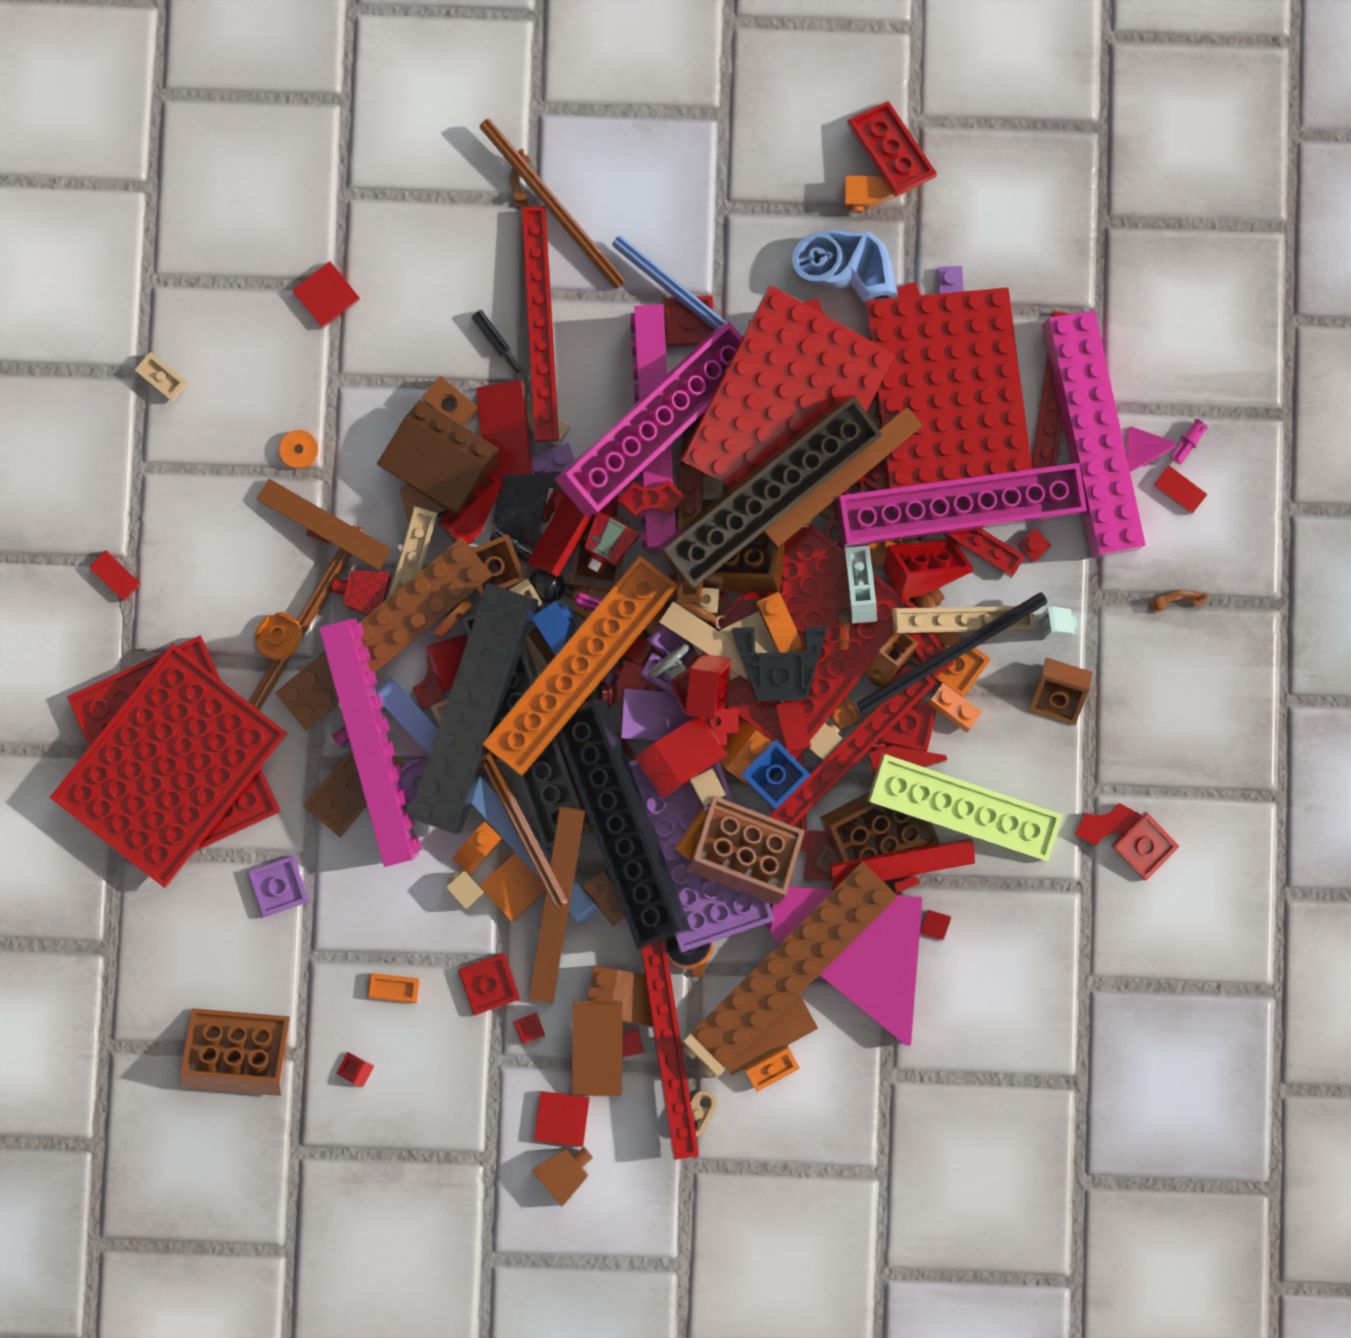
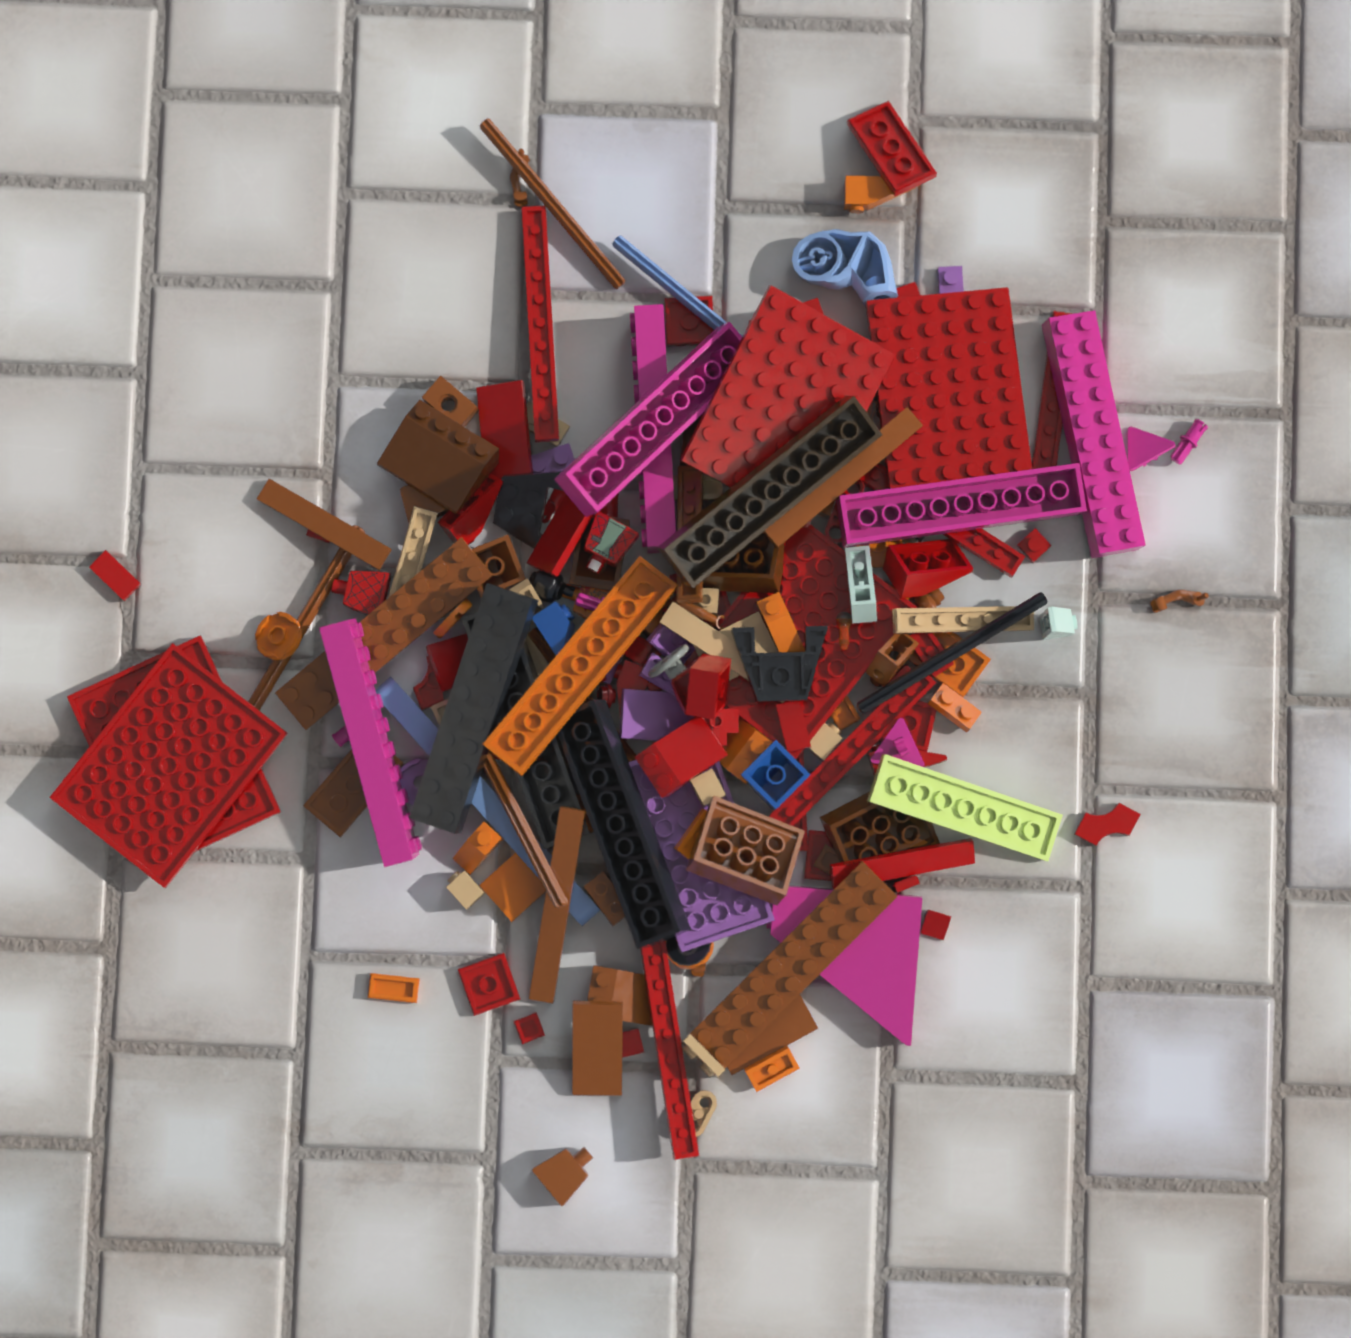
tan plate [135,352,188,402] -> none
dark orange slope [180,1008,290,1096] -> none
medium lavender tile [247,855,310,918] -> none
orange piece [279,430,319,470] -> none
red tile [292,261,360,329] -> none
red slope [336,1052,374,1087] -> none
black axle [471,309,522,373] -> none
black pin [490,527,533,566] -> none
red tile [534,1091,590,1147] -> none
red tile [616,480,686,517] -> none
dark orange slope [1029,658,1093,725] -> none
tile [1111,811,1180,881] -> none
red tile [1154,465,1207,514] -> none
none -> dark pink piece [870,718,924,767]

